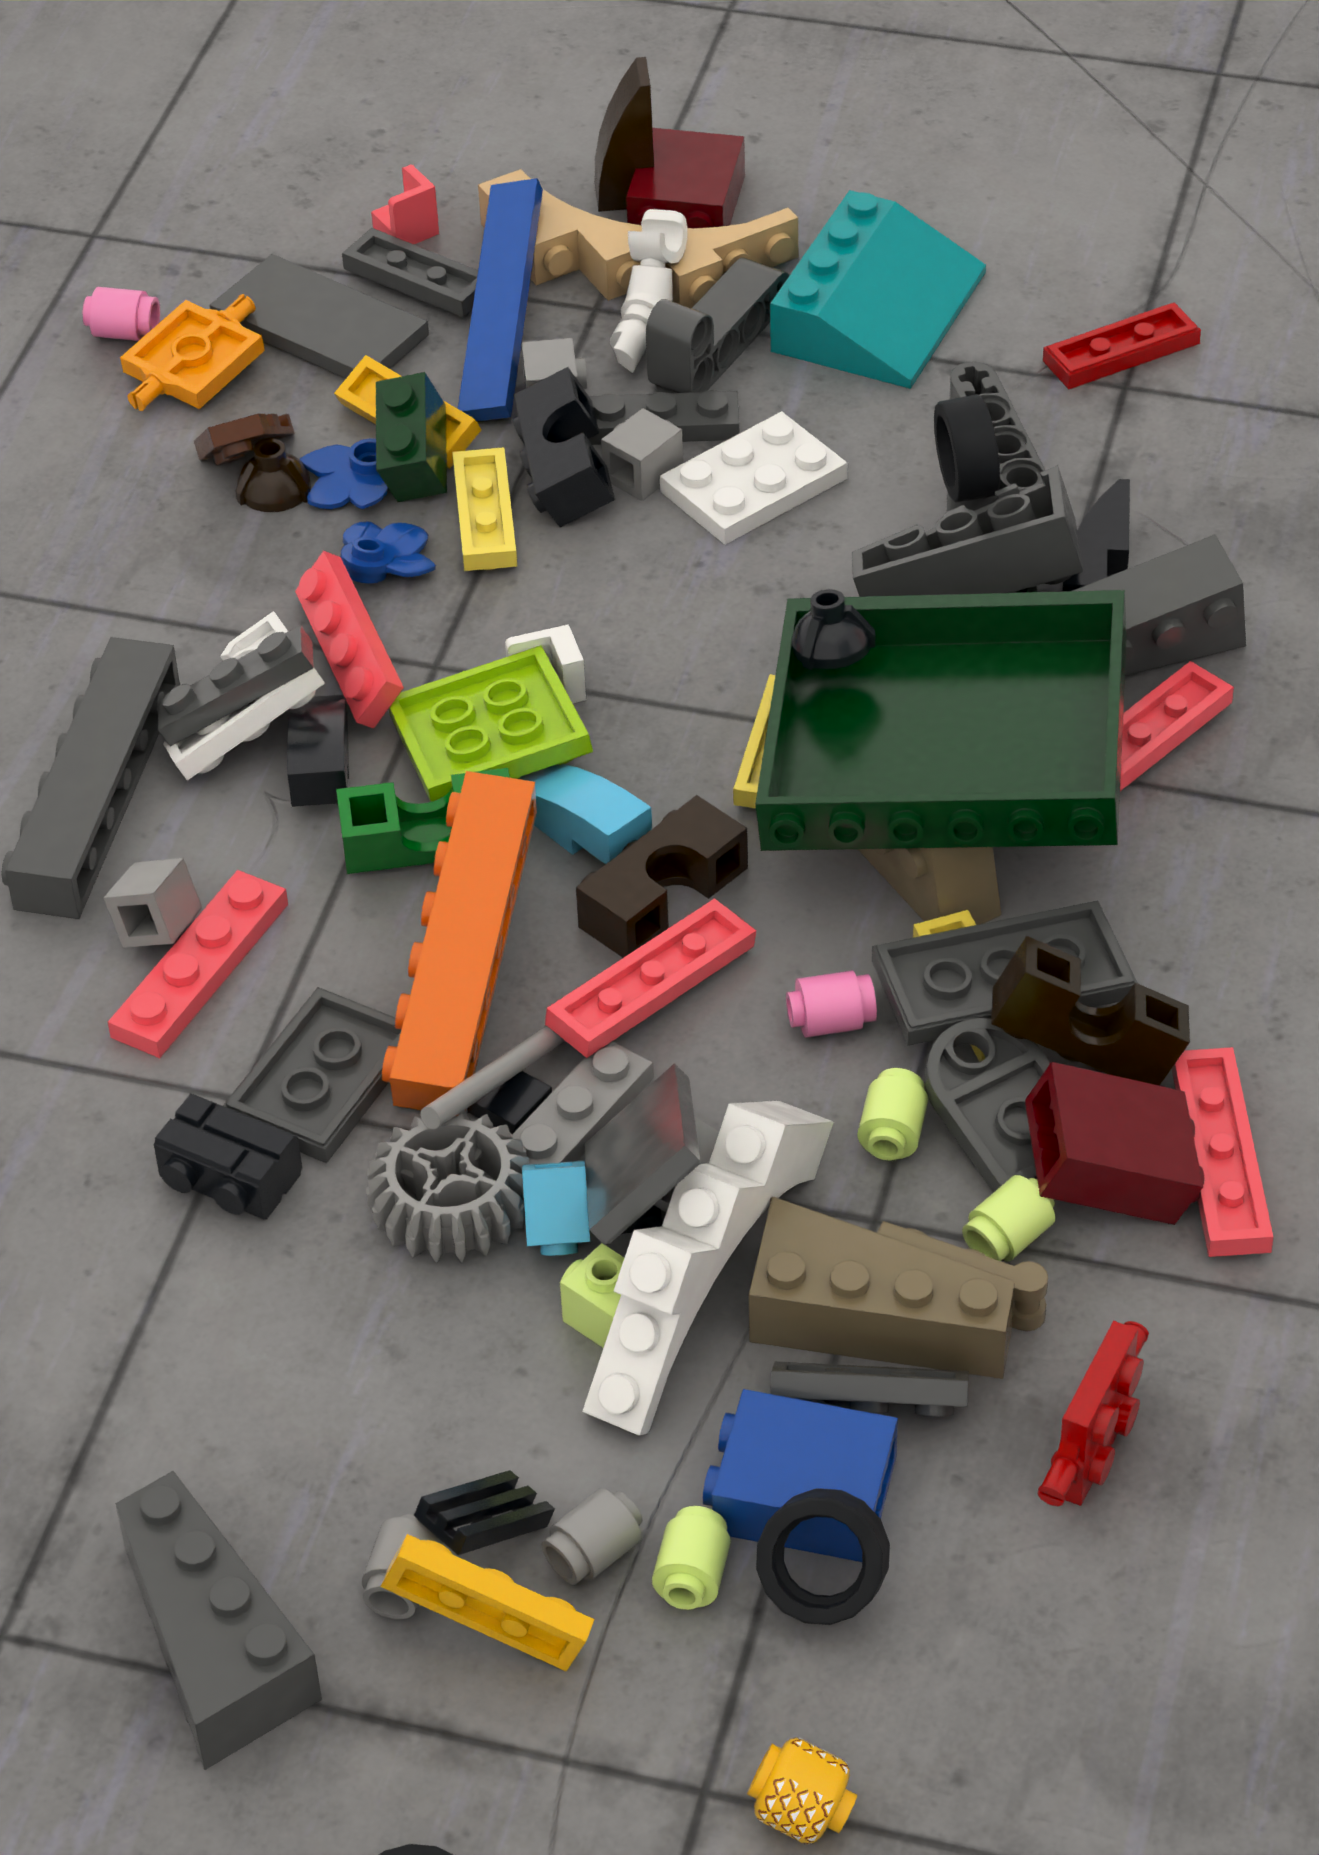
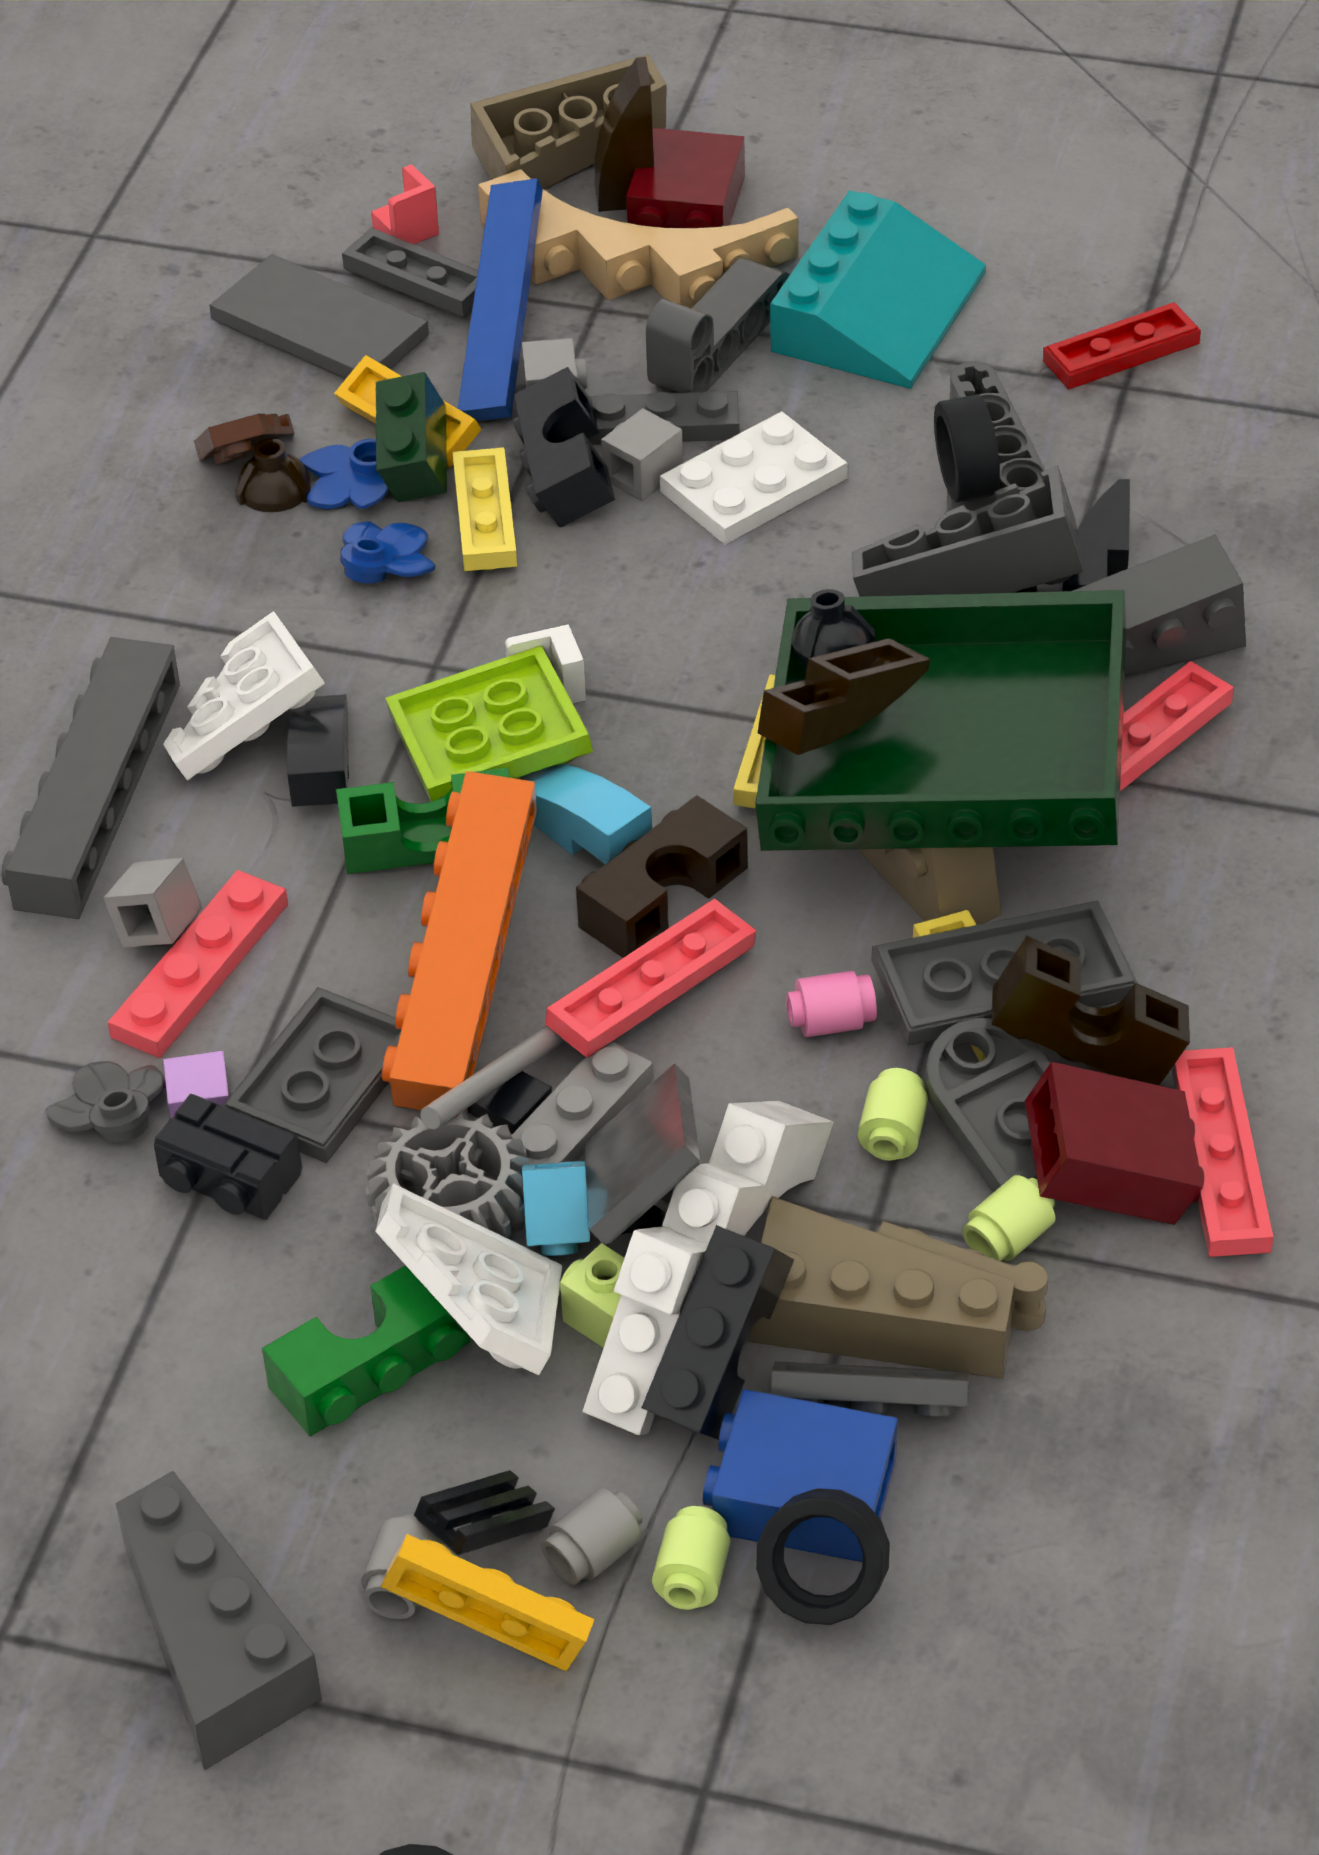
bright pink brick [83,287,160,341] -> none
light orange plate [120,294,265,411] -> none
dark grey plate [158,625,314,746] -> none
coral plate [295,550,404,729] -> none
white piece [610,209,687,373] -> none
yellow head [747,1737,857,1844] -> none
red plate [1038,1321,1149,1506] -> none
none -> dark grey plate [45,1061,164,1143]
none -> lavender tile [163,1051,229,1118]
none -> green arch [262,1265,470,1436]
none -> white plate [375,1183,562,1375]
none -> dark tan wedge [470,54,667,189]
none -> black arch [641,1225,794,1440]
none -> dark brown slope [757,638,930,755]

